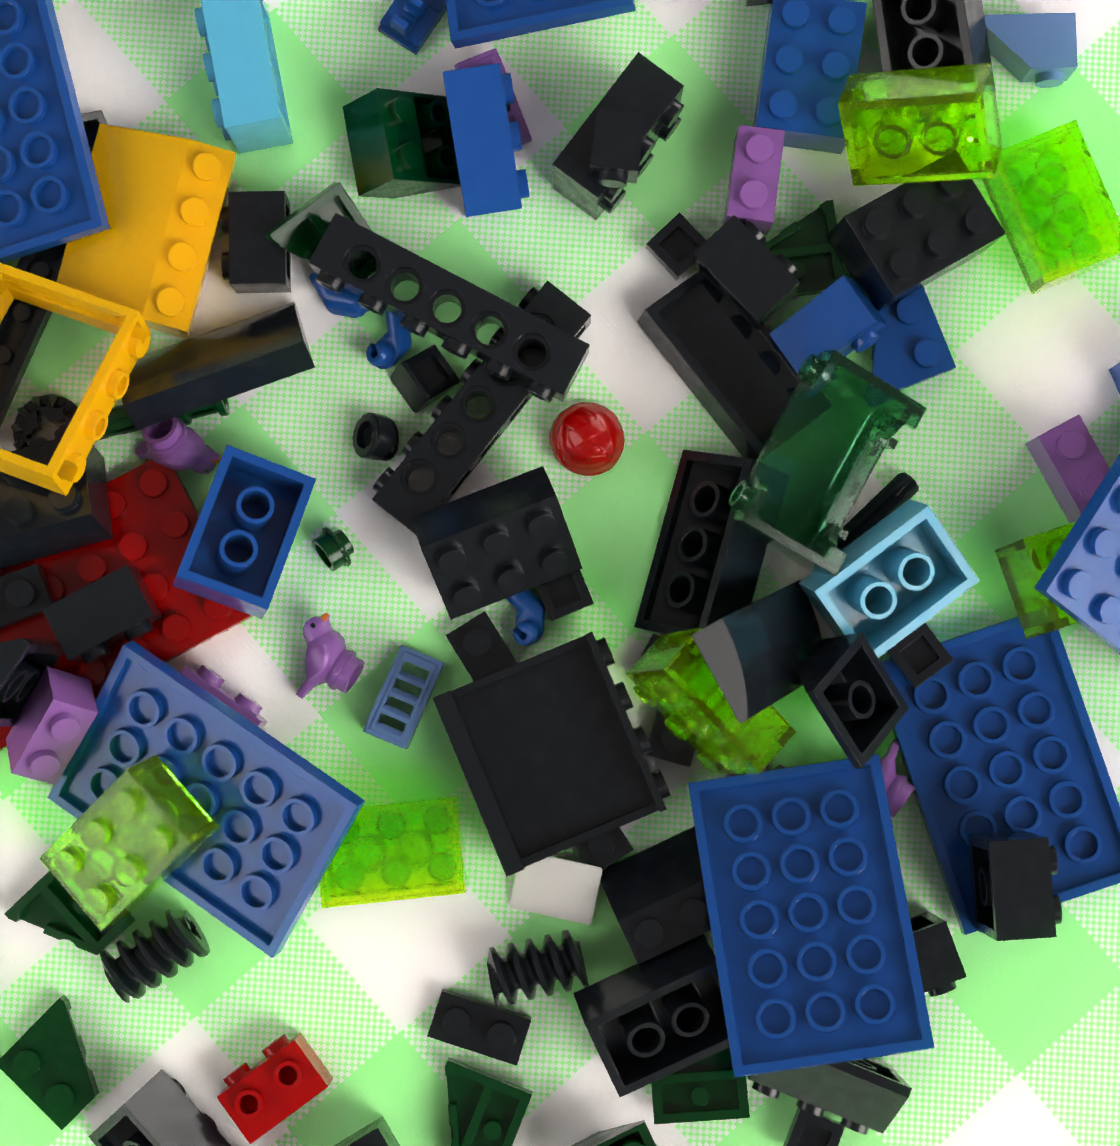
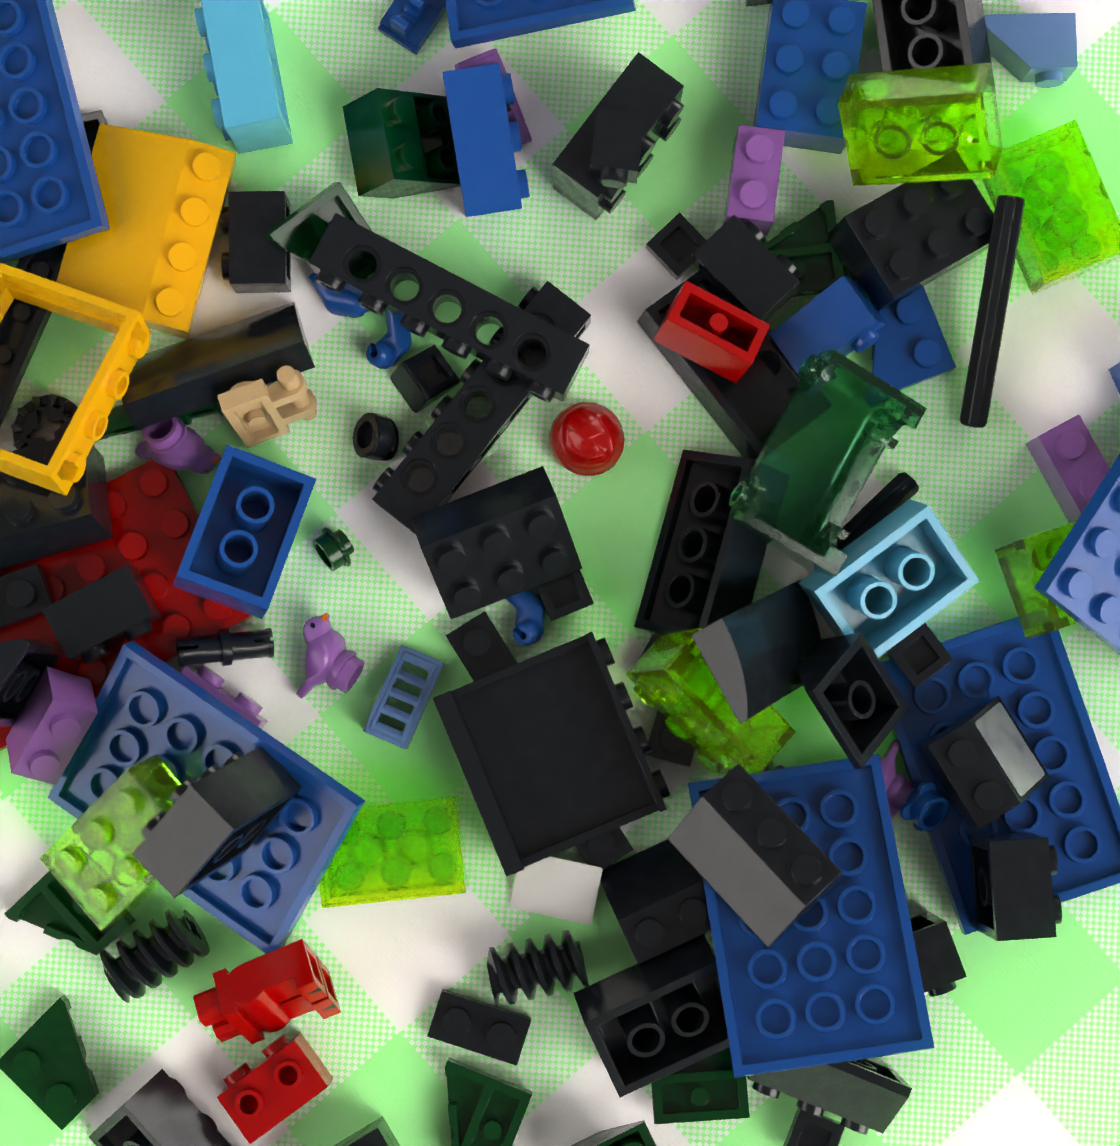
none -> black brick [132,746,302,898]
none -> black pin [176,628,274,667]
none -> red hips [193,939,341,1044]
none -> tan plate [217,365,317,448]
none -> red brick [653,281,770,384]
none -> black slope [667,763,842,948]
none -> blue plate [900,780,950,831]
none -> black slope [918,696,1050,829]
none -> black axle [959,195,1025,428]

